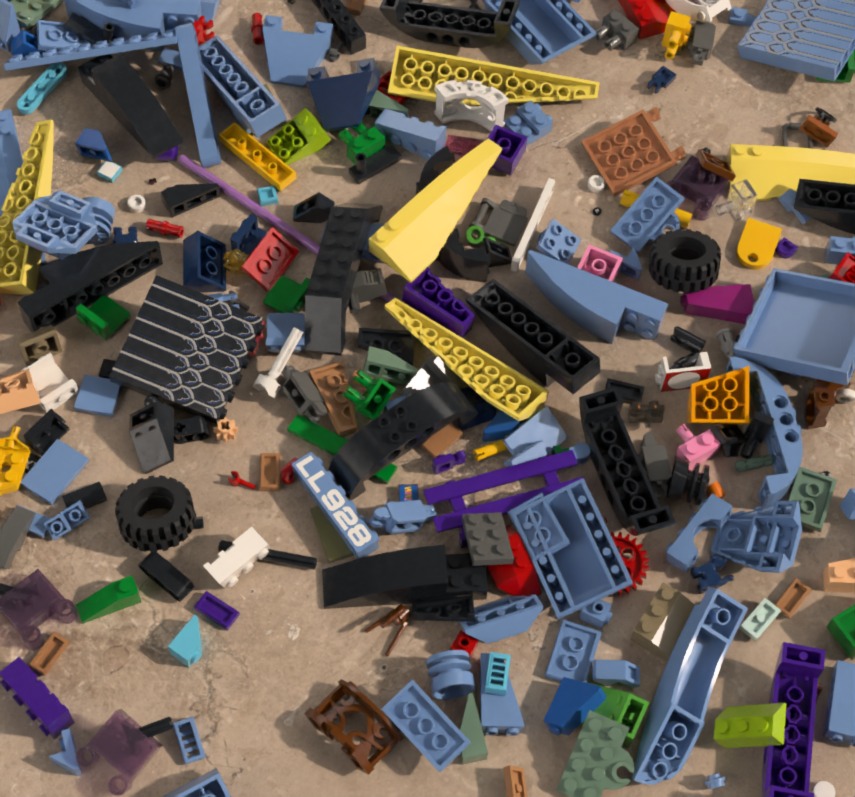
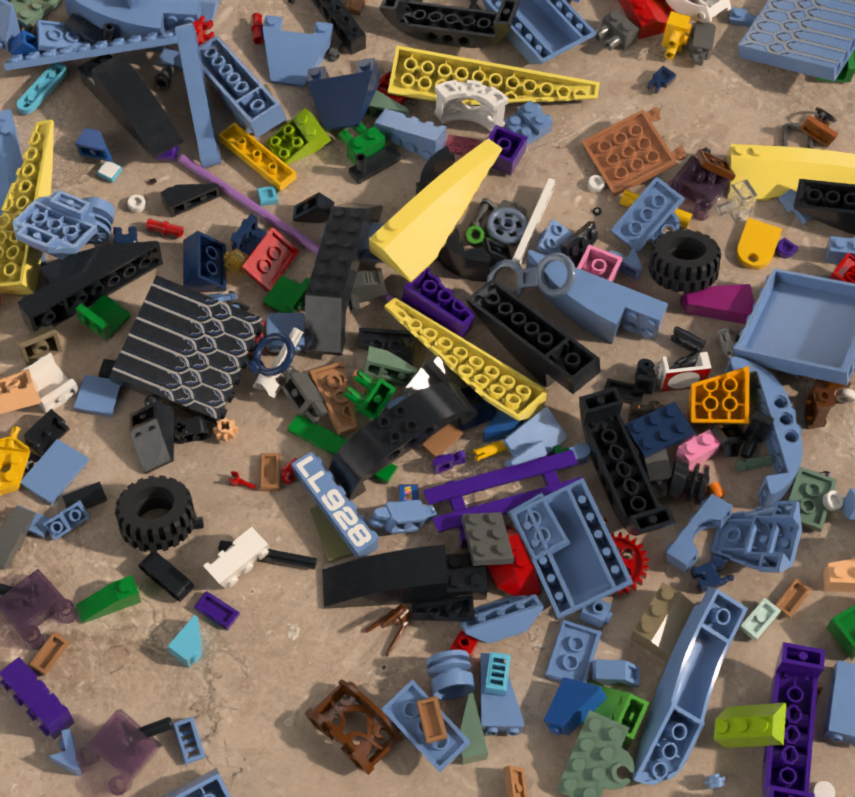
none -> dark blue piece [248,333,295,376]
none -> medium nougat tile [416,696,448,744]
none -> sand blue plate [486,207,528,244]
none -> sand blue bar [487,252,576,297]
none -> black wing [560,221,598,268]
none -> dark blue plate [625,402,695,459]
none -> black leg [633,359,658,394]
none -> white tile [823,490,844,511]

